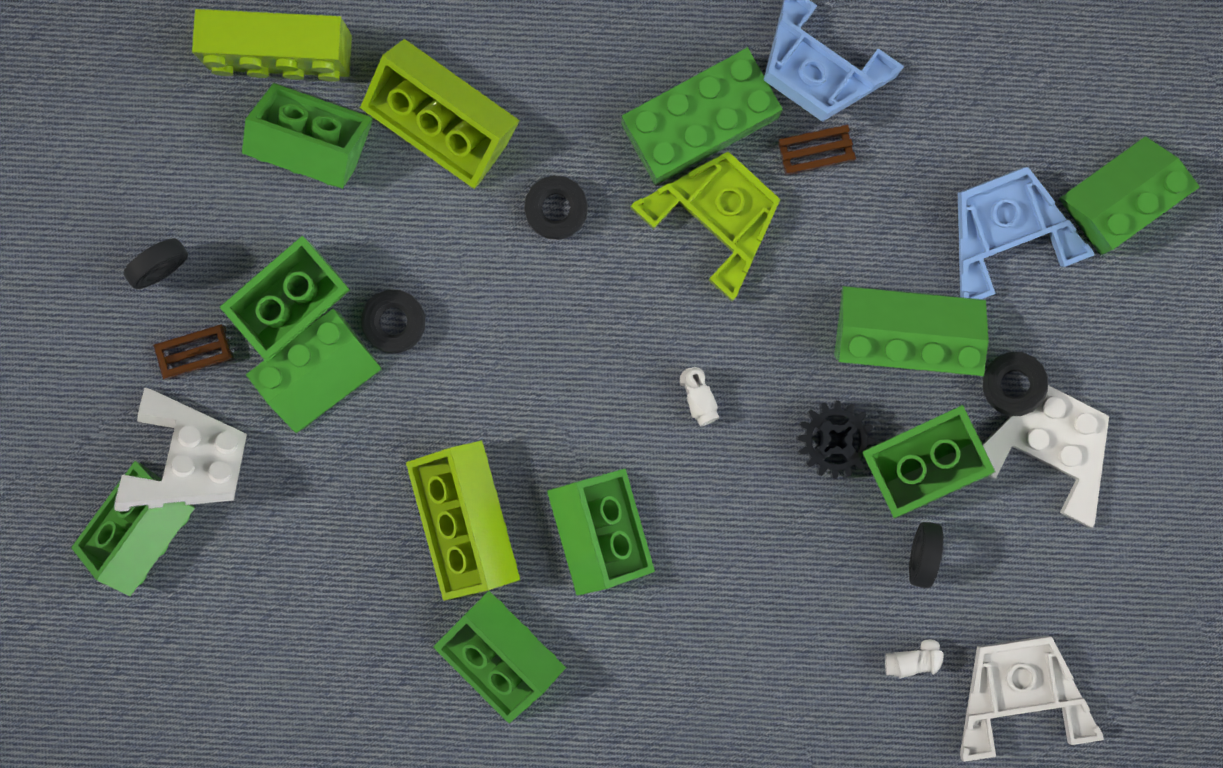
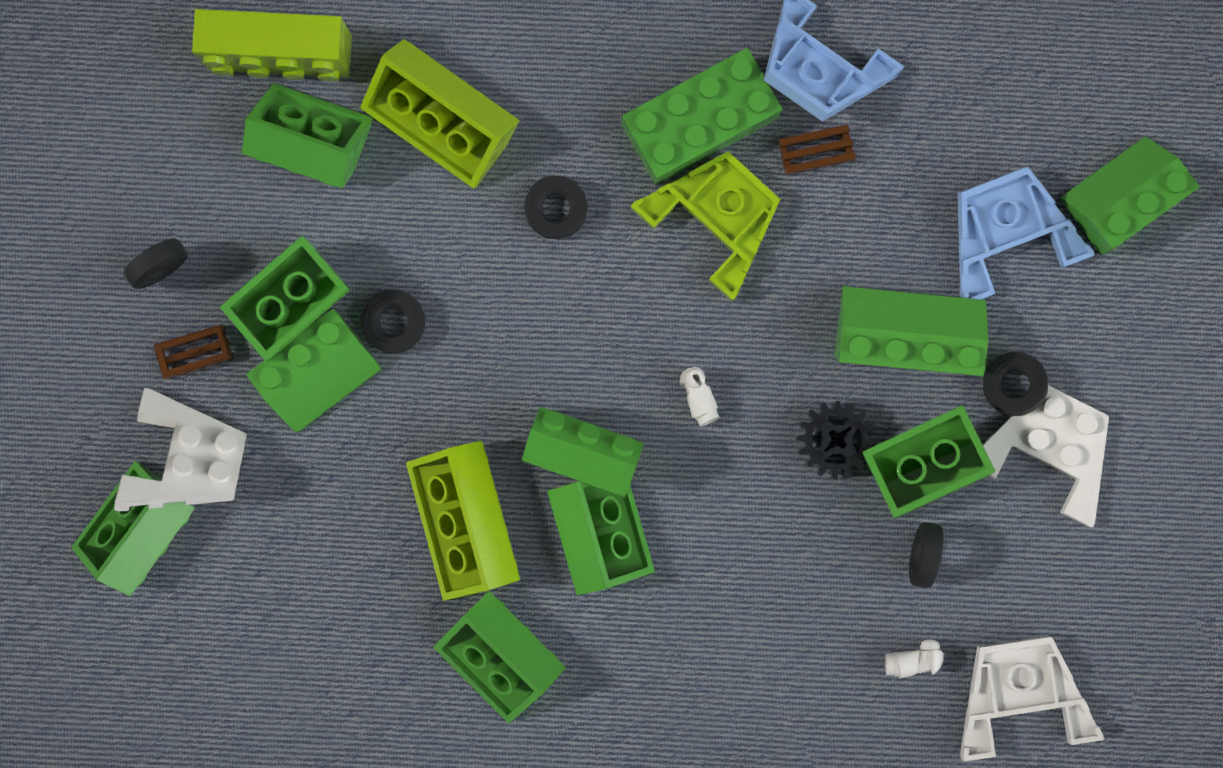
none -> bright green slope [521,406,644,497]

